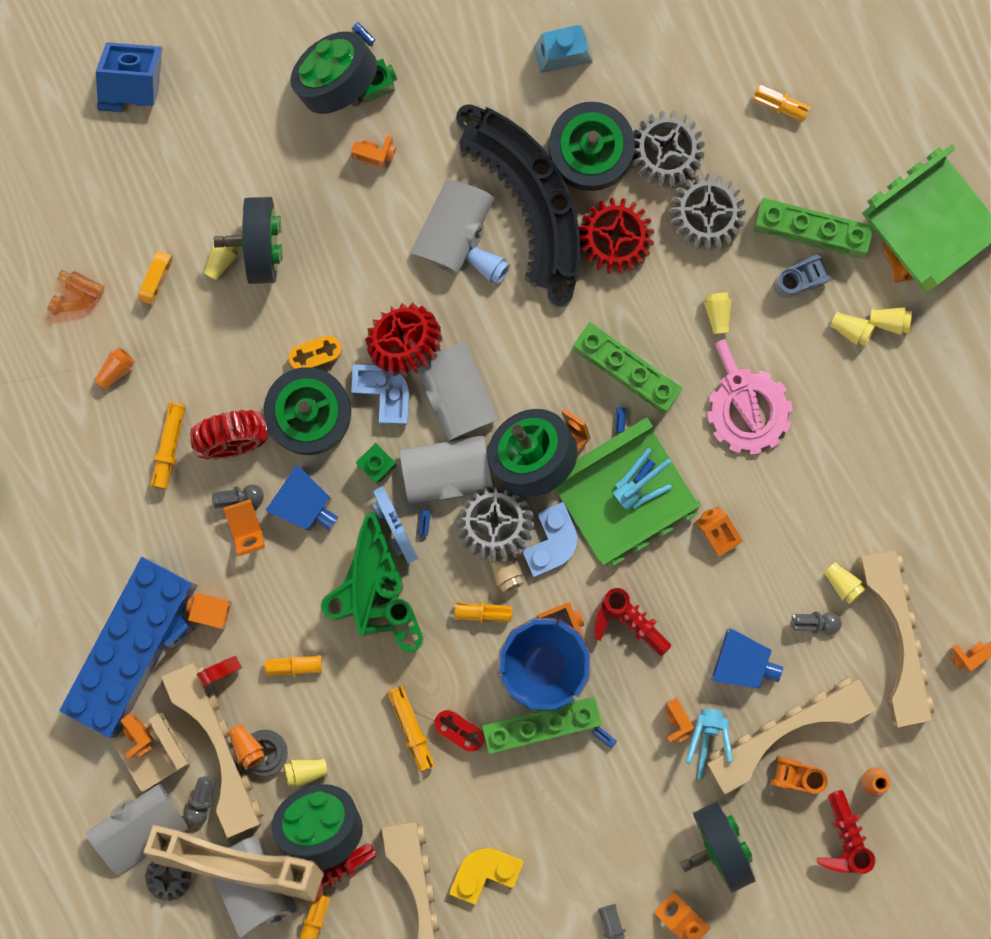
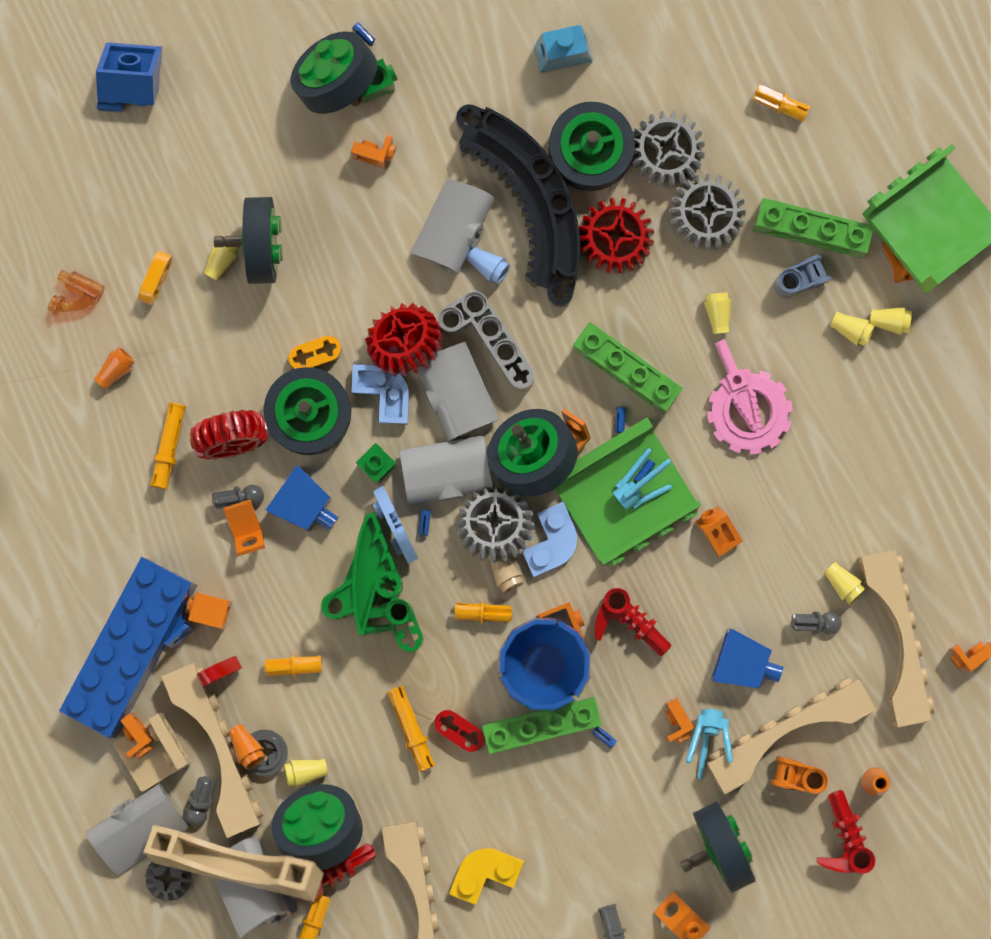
none -> light grey beam [438,291,534,392]

